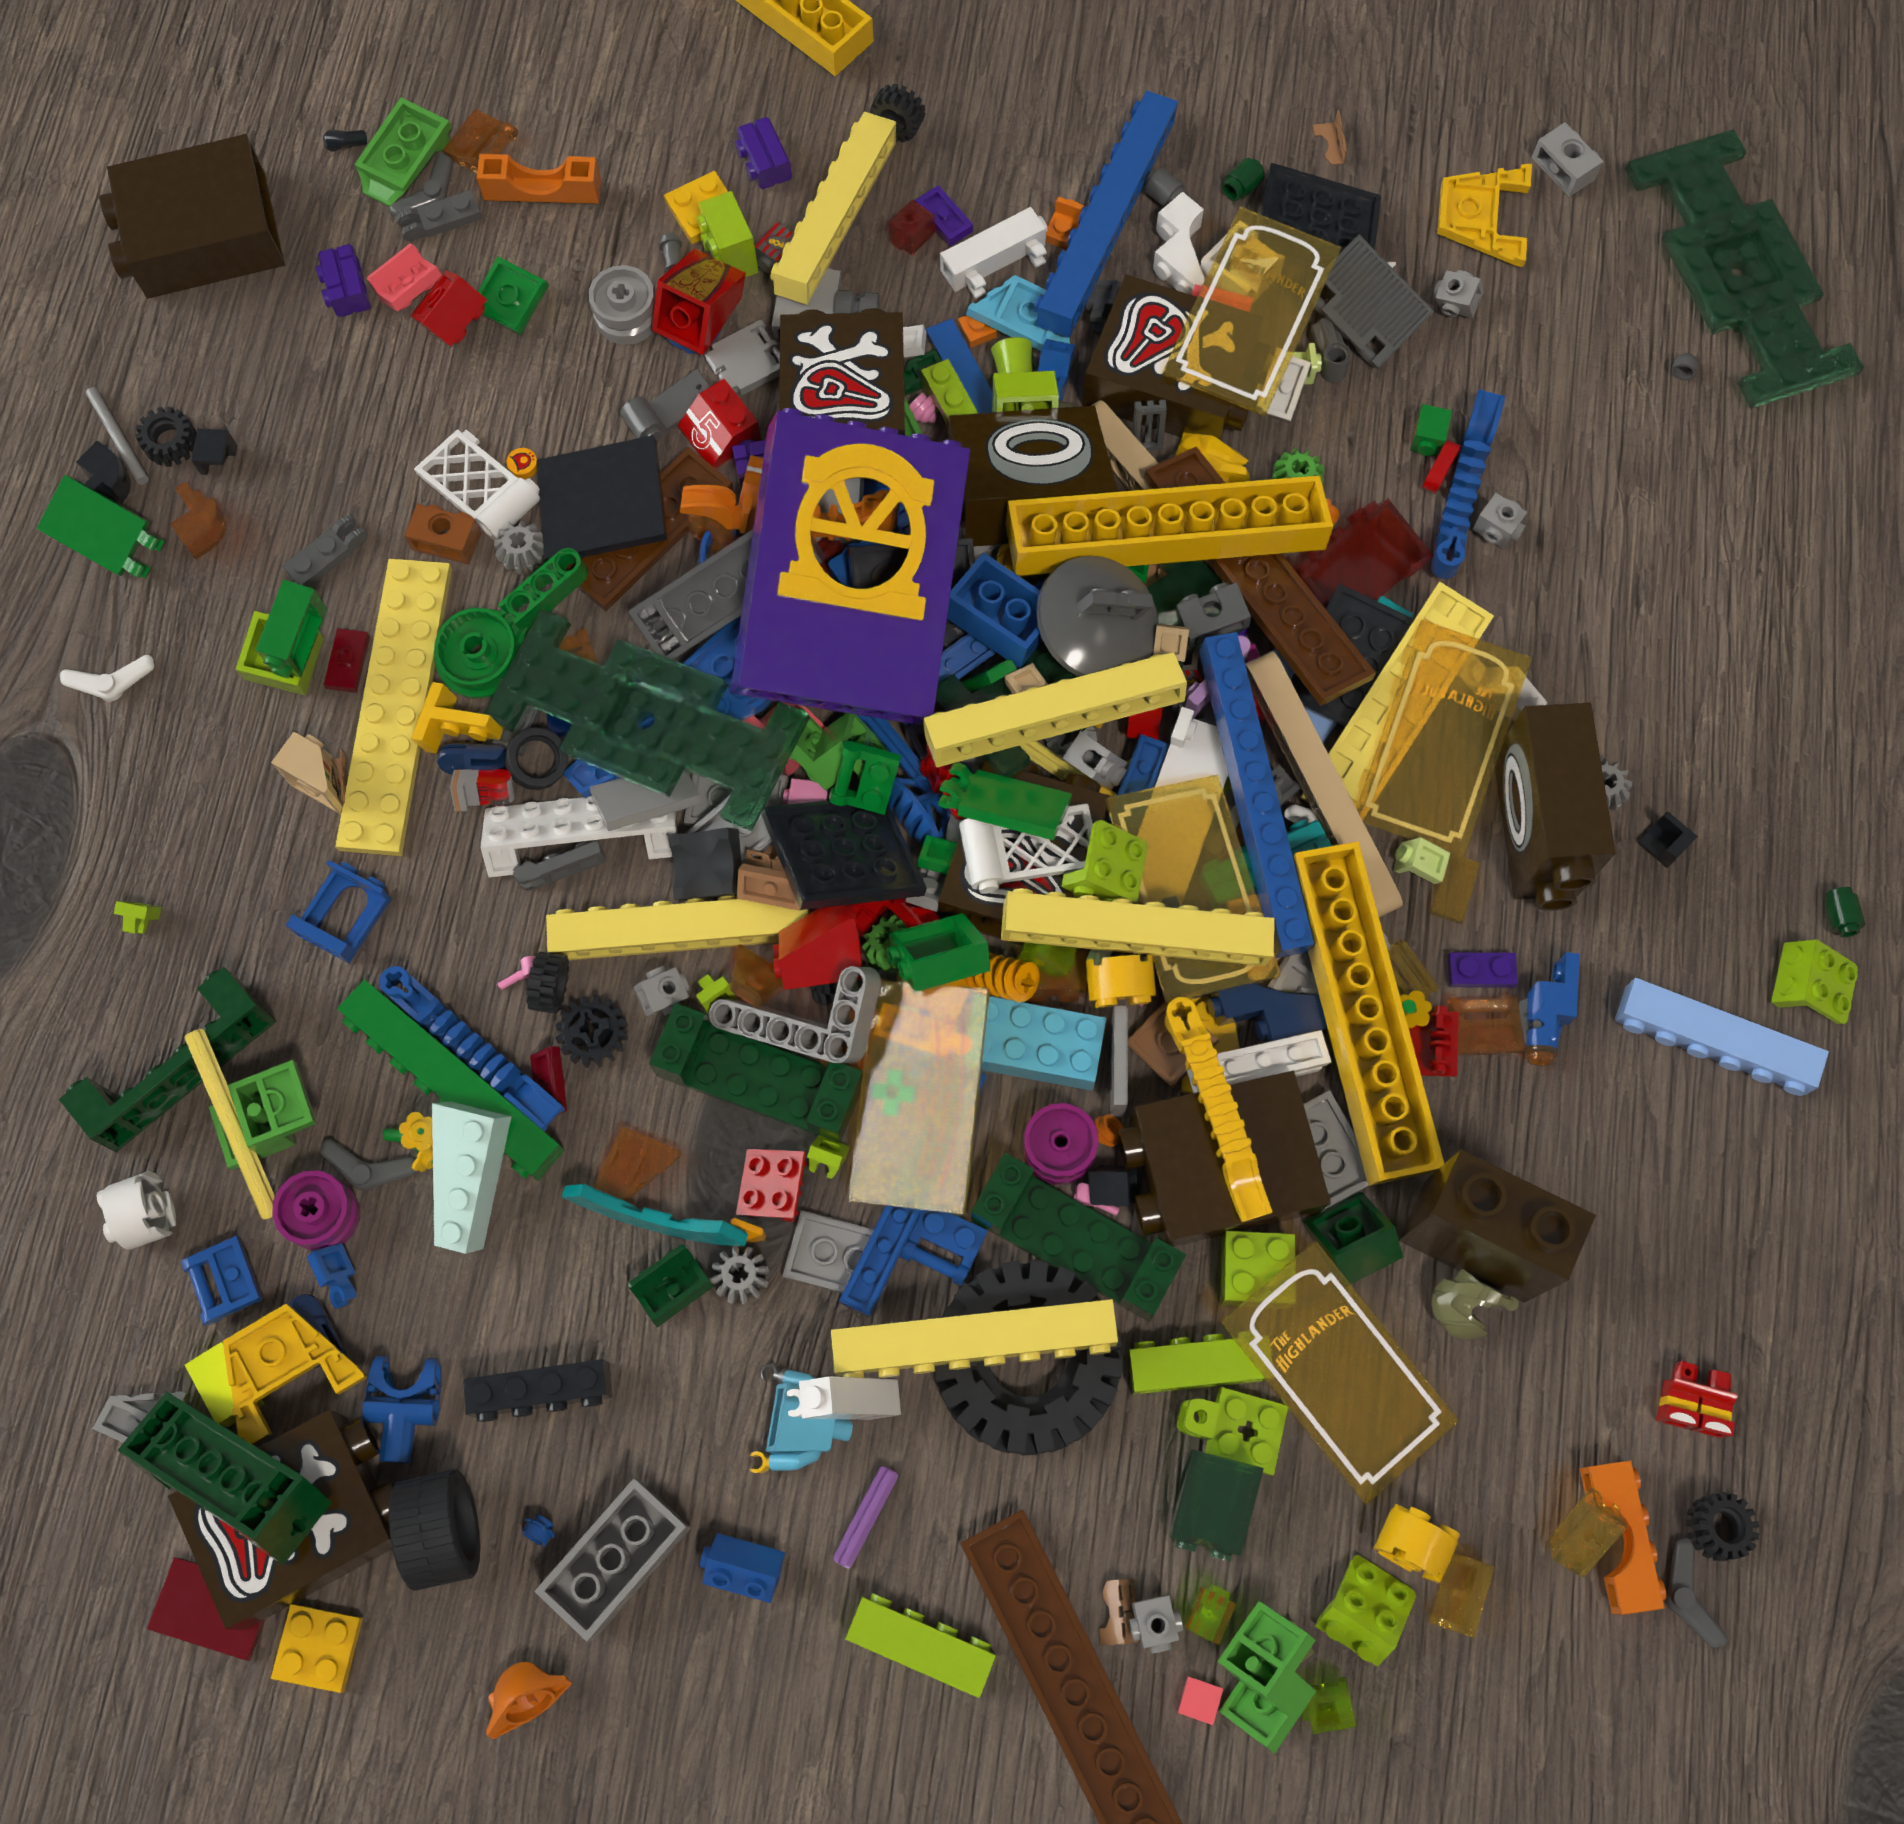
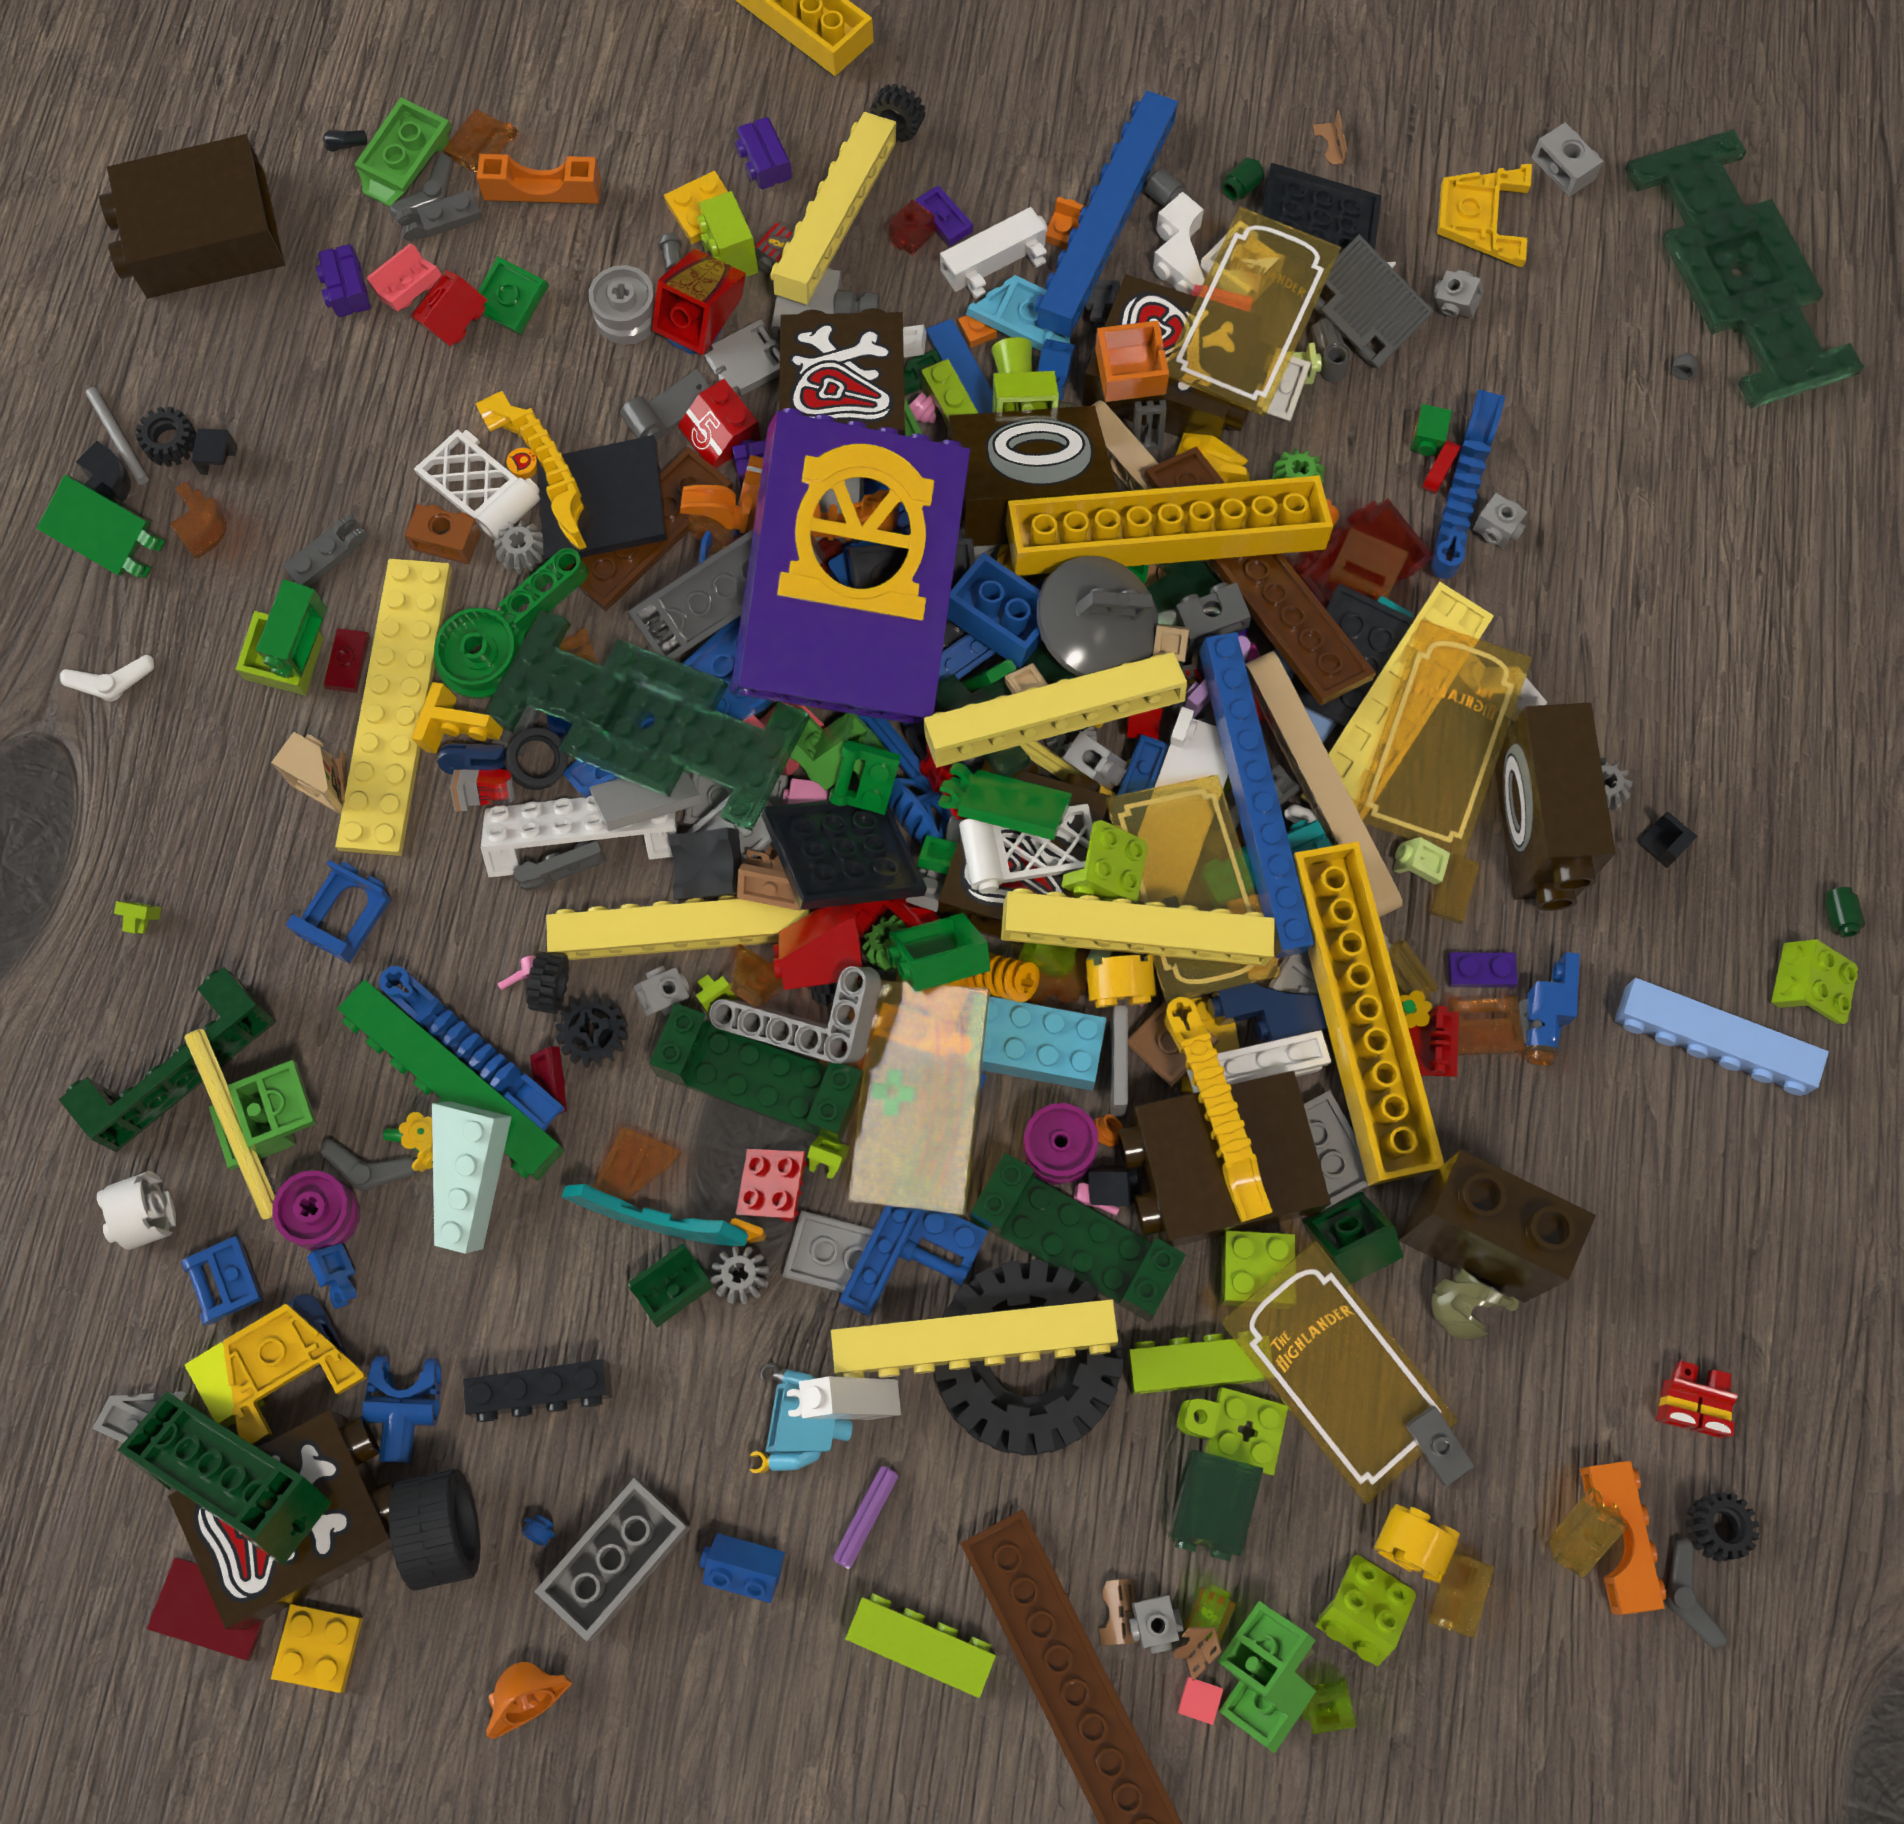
none -> yellow piece [475,391,587,550]
none -> orange piece [1095,320,1169,402]
none -> medium nougat piece [1173,1627,1222,1681]
none -> clear orange plate [1328,528,1409,601]
none -> dark grey plate [1404,1405,1475,1486]

